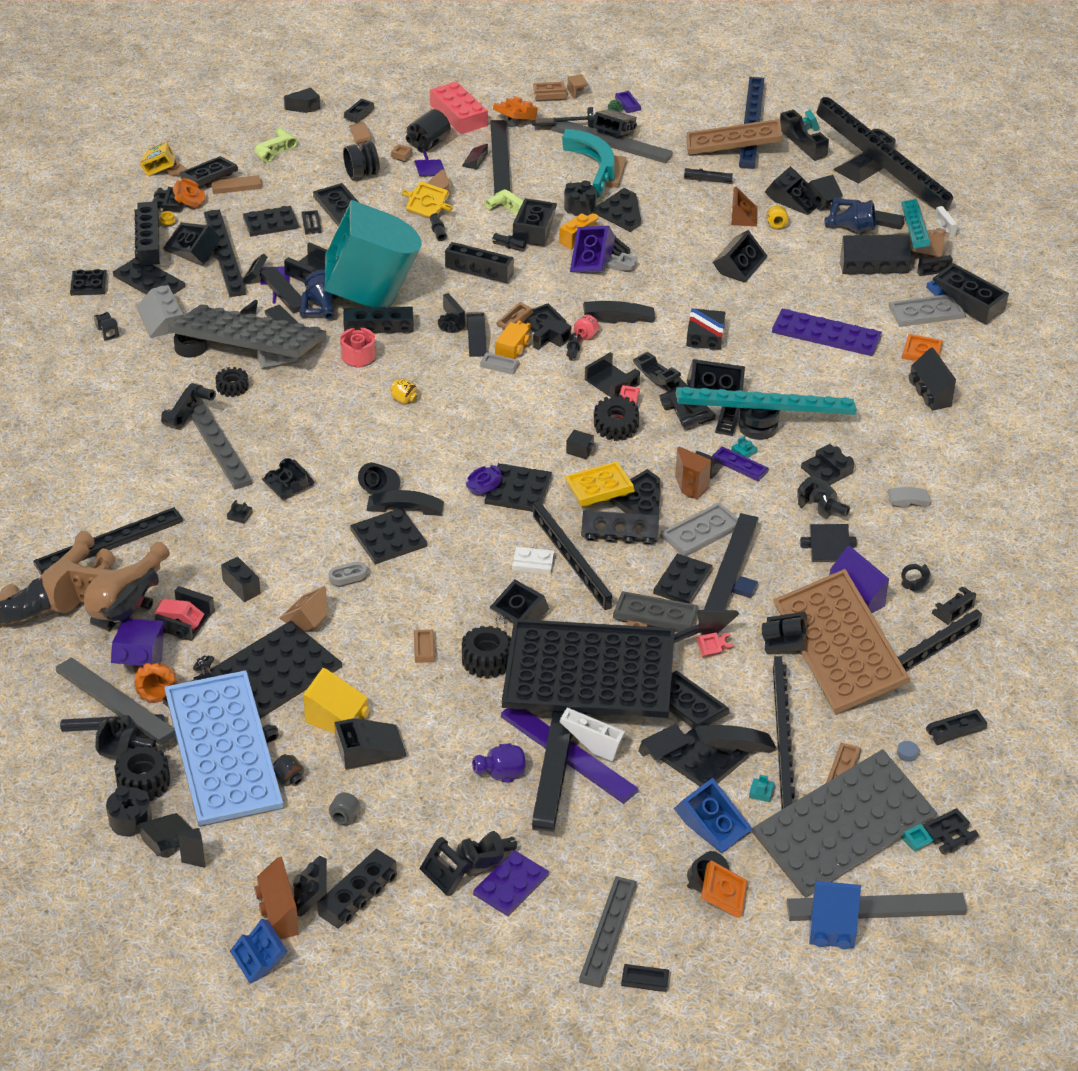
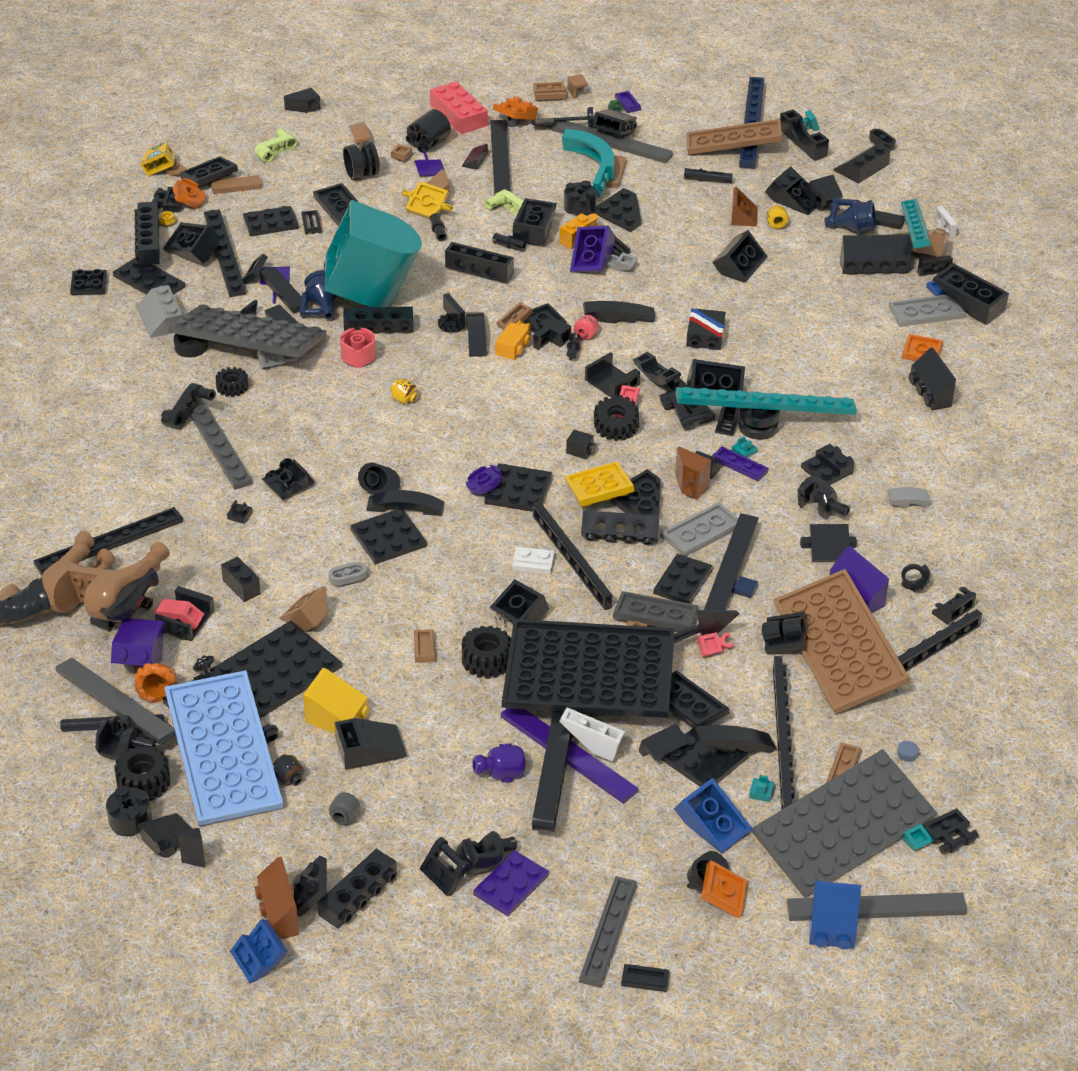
black leg [94,312,119,341] -> none
black panel [284,242,327,282] -> none
black plate [344,98,374,122] -> none
light grey tile [480,352,519,375] -> none
dark purple plate [772,308,882,356] -> none
black beam [816,97,953,211] -> none
black plate [926,709,988,745] -> none

